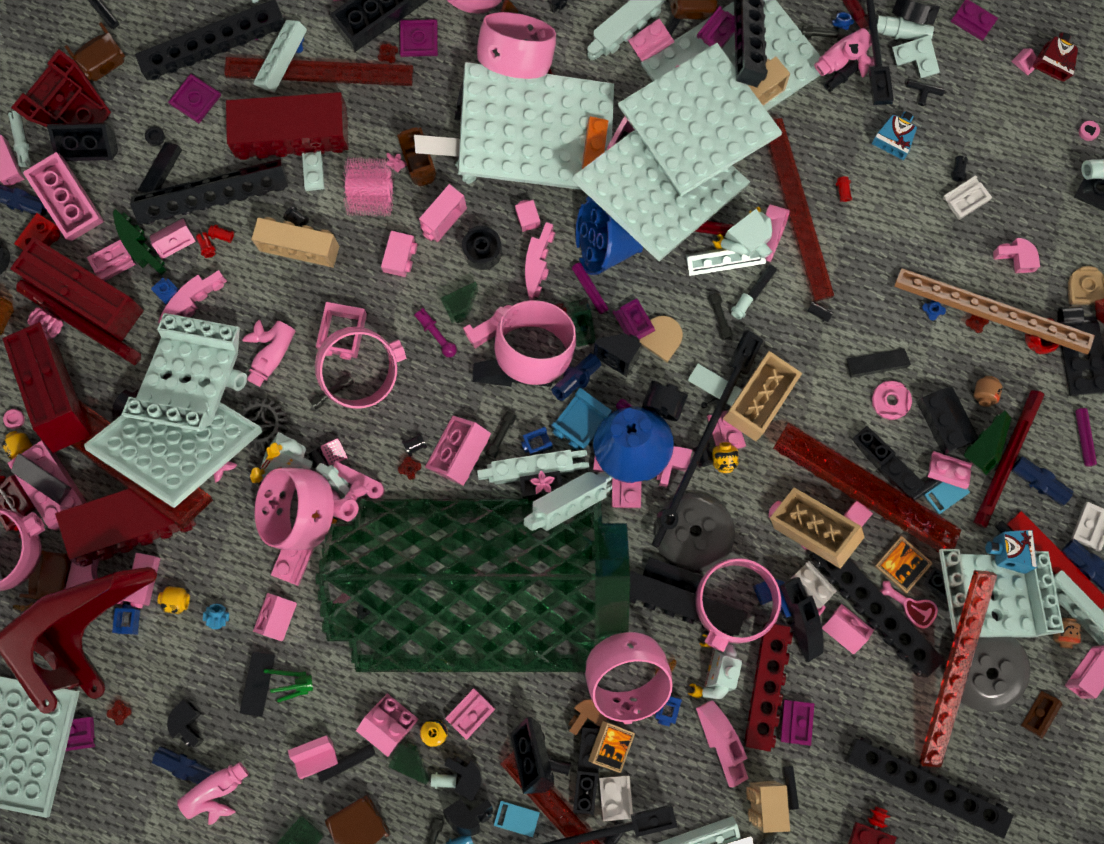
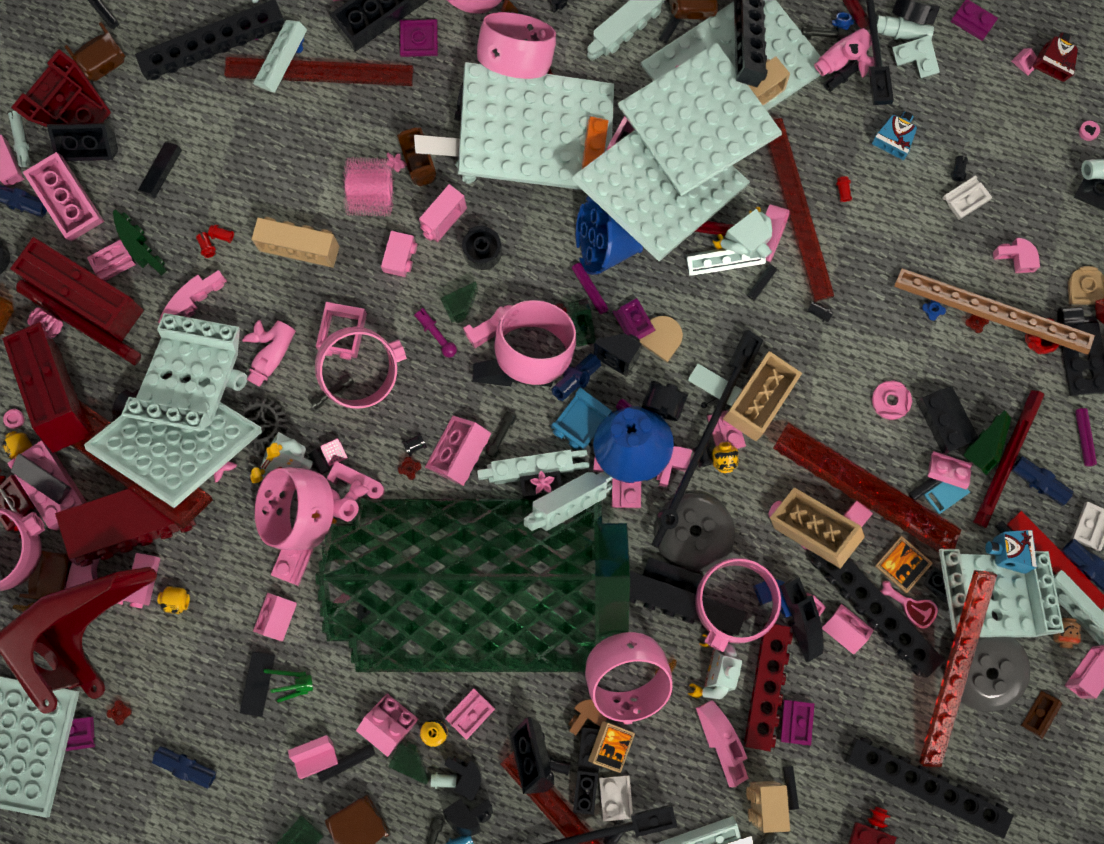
red brick [14,213,61,251] -> none
blue window [112,605,140,635] -> none
black brick [130,159,288,225] -> none
black tile [145,127,165,146] -> none
bright pink panel [149,218,196,259] -> none
blue window [151,278,179,305] -> none
black brick [167,699,204,747] -> none
magenta tile [168,74,221,124] -> none
bright pink piece [177,762,249,825] -> none
dark azure gear [203,604,229,629] -> none
dark red brick [226,92,349,160] -> none
black bush [283,206,309,227] -> none
light aqua plate [302,151,325,191] -> none
light aqua hinge [316,463,359,499] -> none
clear red plate [378,44,398,64] -> none
medium azure piece [494,801,540,837] -> none
bright pink brick [515,200,541,232] -> none
blue window [521,427,553,456] -> none
bright pink slope [525,222,556,301] -> none
bright pink plate [628,19,674,62] -> none
blue window [654,696,682,727] -> none
magenta plate [697,6,735,49] -> none
pearl dark grey bar [708,292,733,340] -> none
light aqua pin [731,293,753,319] -> none
white plate [790,561,837,609] -> none
black slope [846,348,911,378] -> none
black slope [852,426,925,499] -> none
black piece [906,80,945,106] -> none
medium nougat head [973,376,1003,407] -> none

